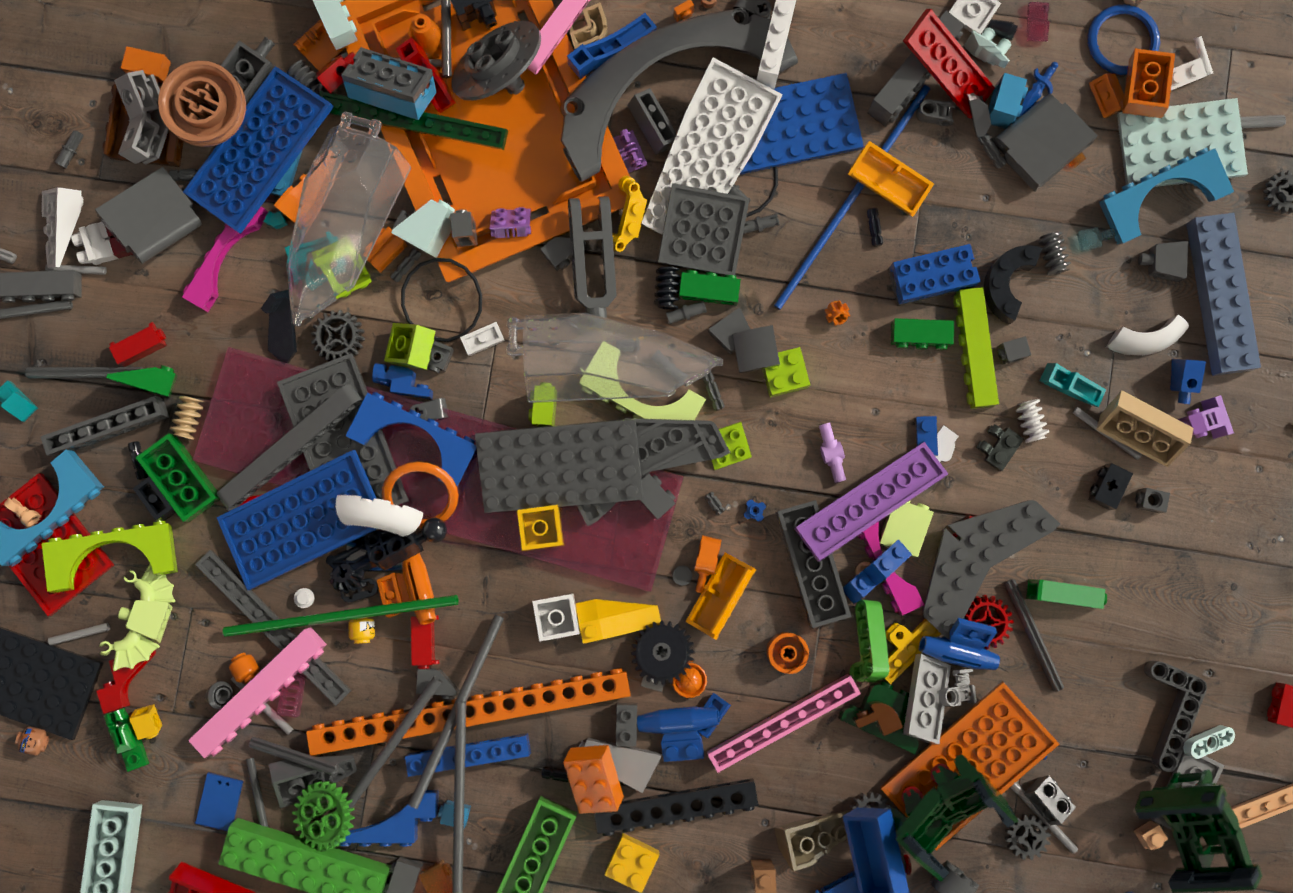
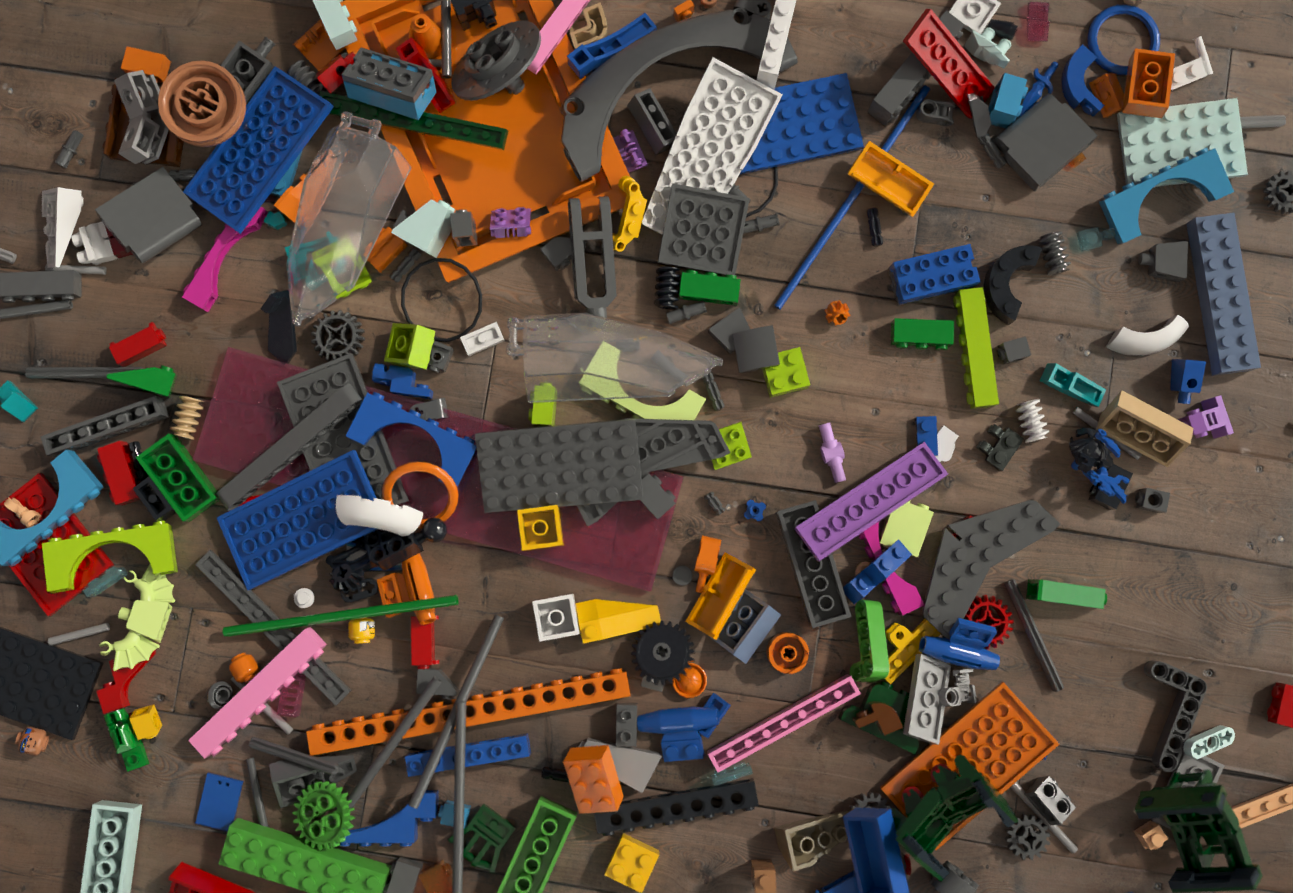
none -> clear light blue plate [83,567,128,597]
none -> red brick [97,441,140,506]
none -> dark green plate [447,804,516,874]
none -> sand blue slope [709,589,781,664]
none -> clear light blue plate [711,761,753,786]
none -> blue arch [1061,44,1105,117]
none -> helmet [1069,428,1130,504]

